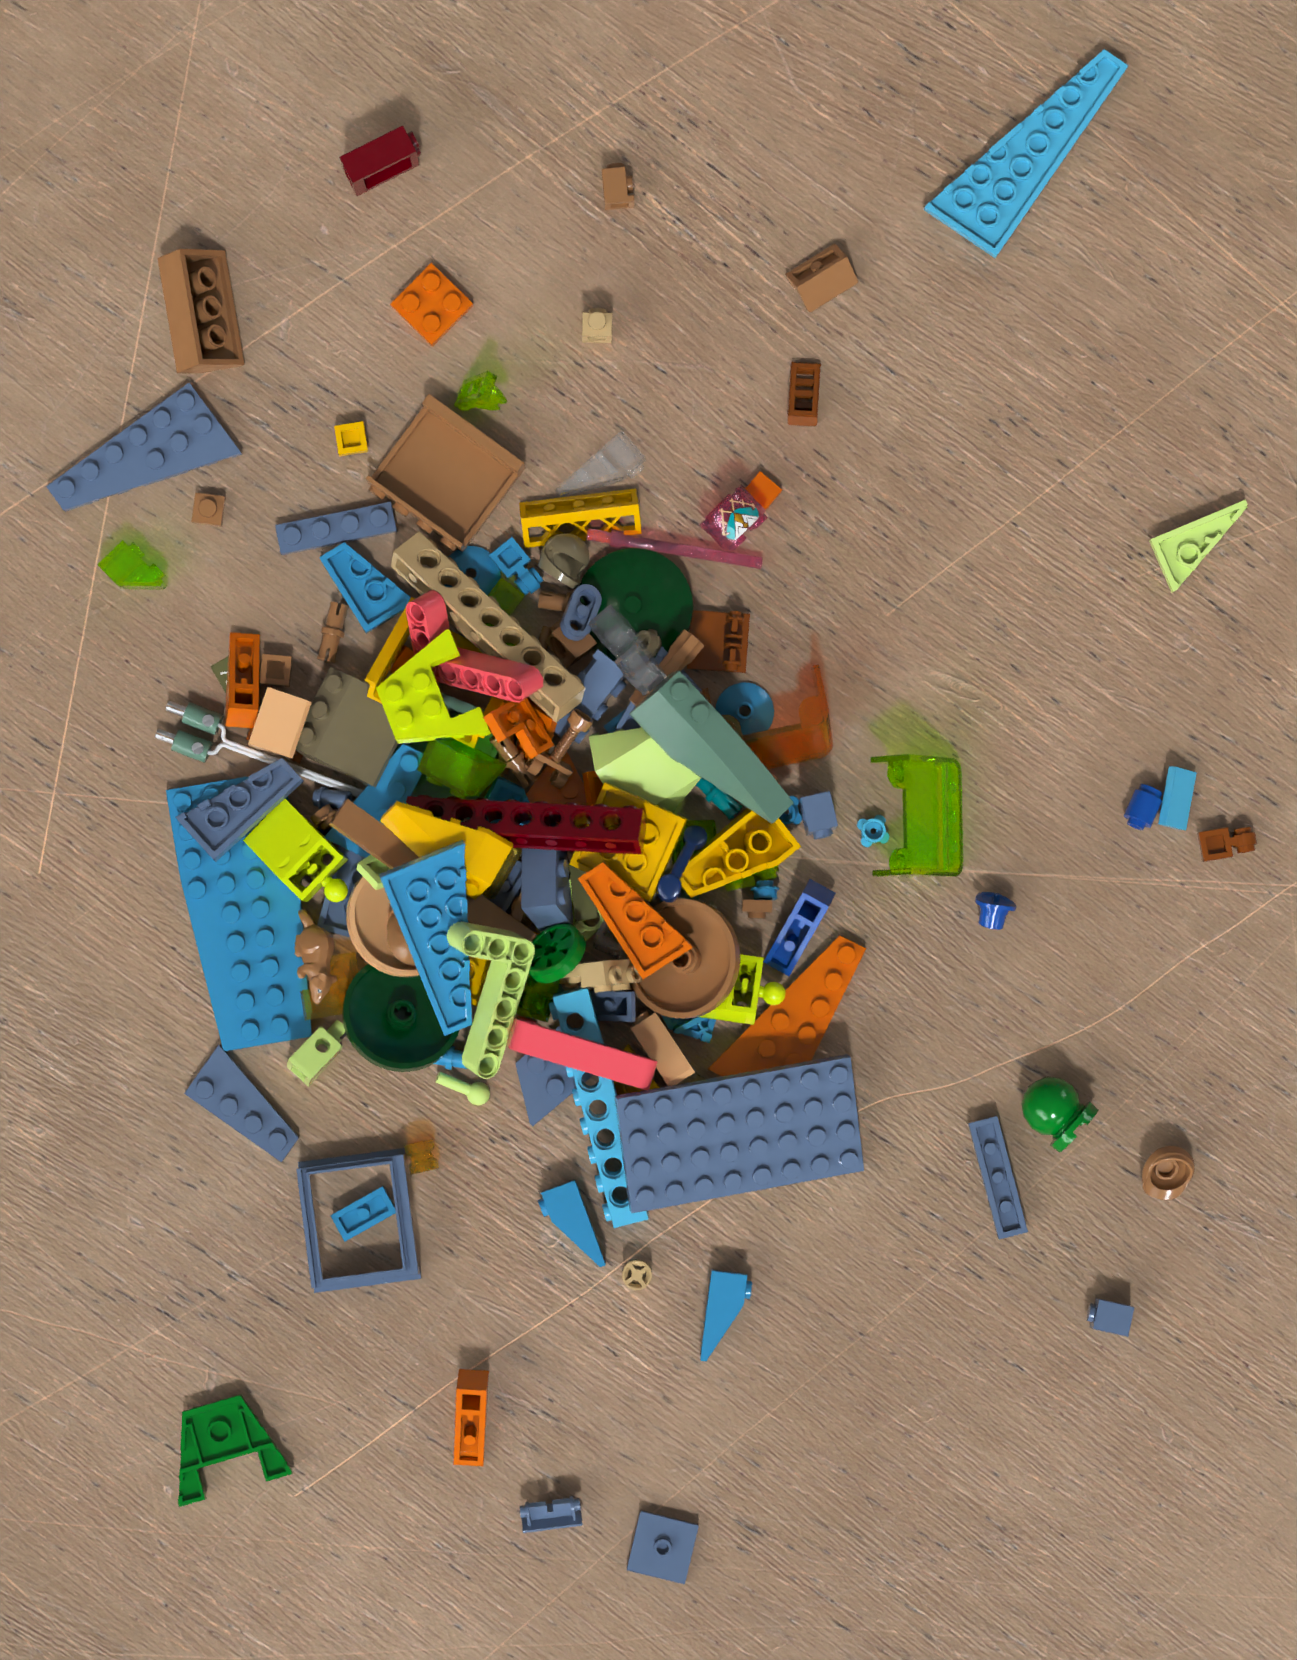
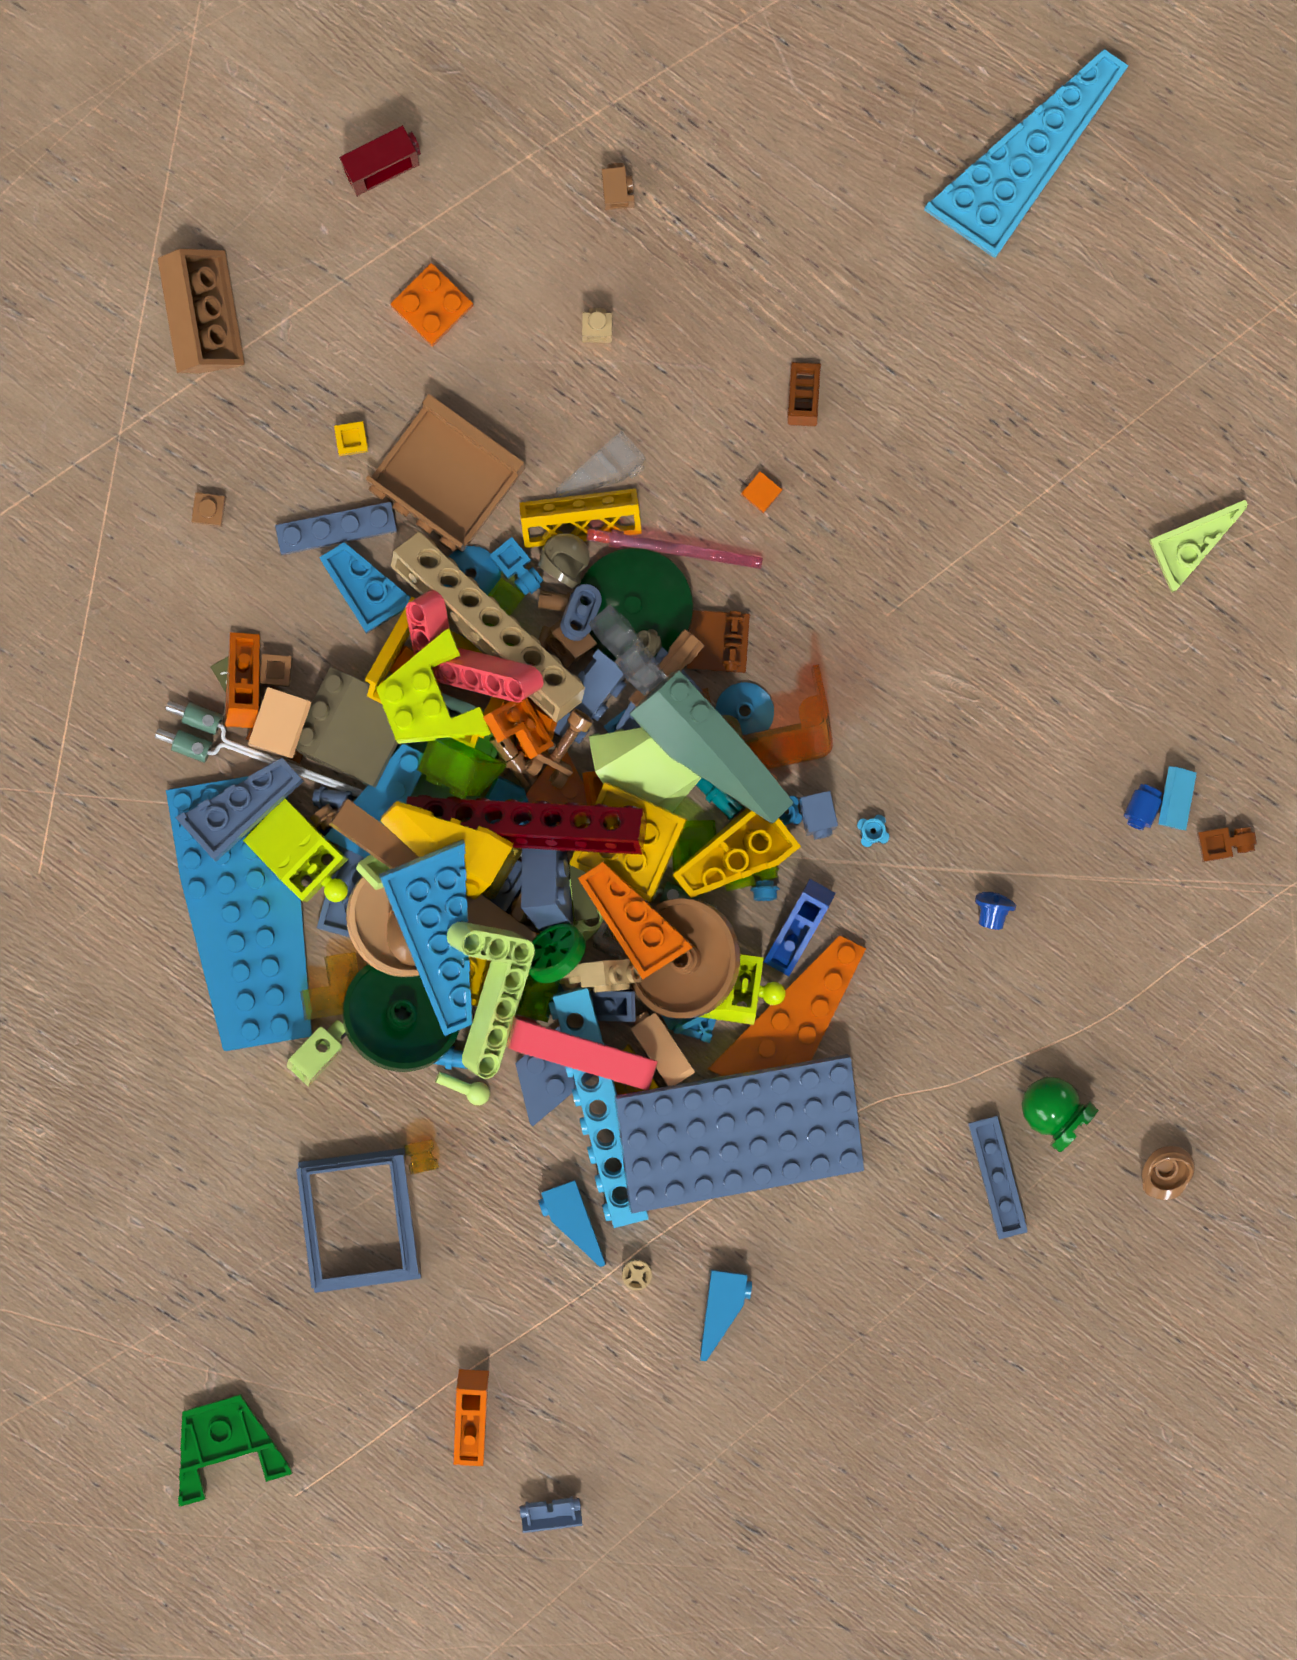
sand blue wing [46,383,242,512] -> none
clear neon green slope [97,540,167,590] -> none
sand blue wing [184,1045,300,1162] -> none
medium nougat animal [295,909,337,1004] -> none
medium nougat pin [316,602,349,664] -> none
dark azure plate [330,1186,396,1242] -> none
clear neon green tile [454,371,507,411] -> none
sand blue plate [626,1510,699,1584] -> none
dark blue bar [657,825,707,902] -> none
clear pink brick [699,484,768,551] -> none
medium nougat plate [741,899,772,919] -> none
medium nougat panel [785,244,858,312] -> none
clear neon green windscreen [871,754,963,878] -> none
sand blue brick [1086,1298,1134,1337] -> none

